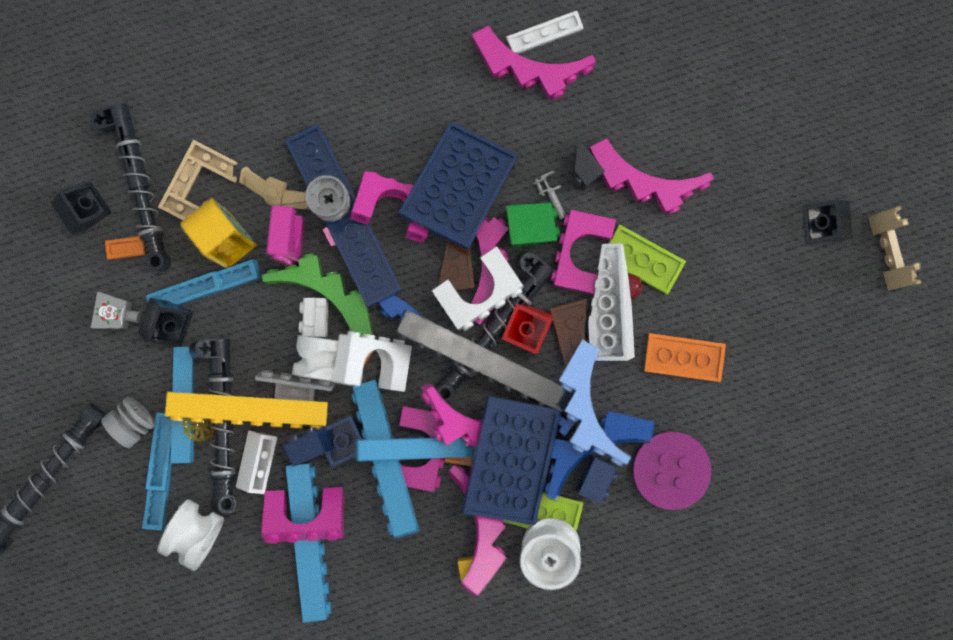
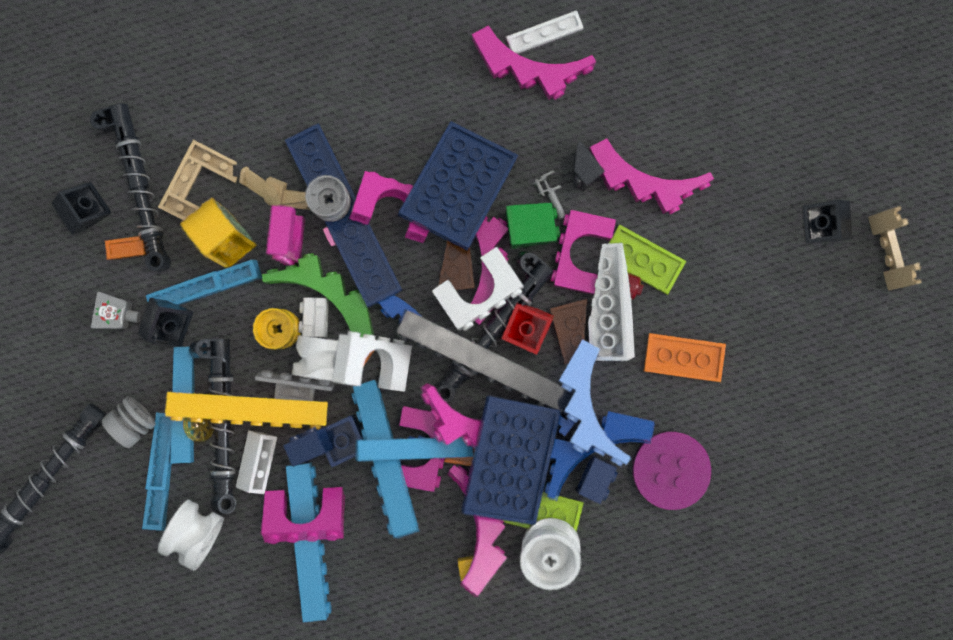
none -> yellow wheel [253,308,301,349]

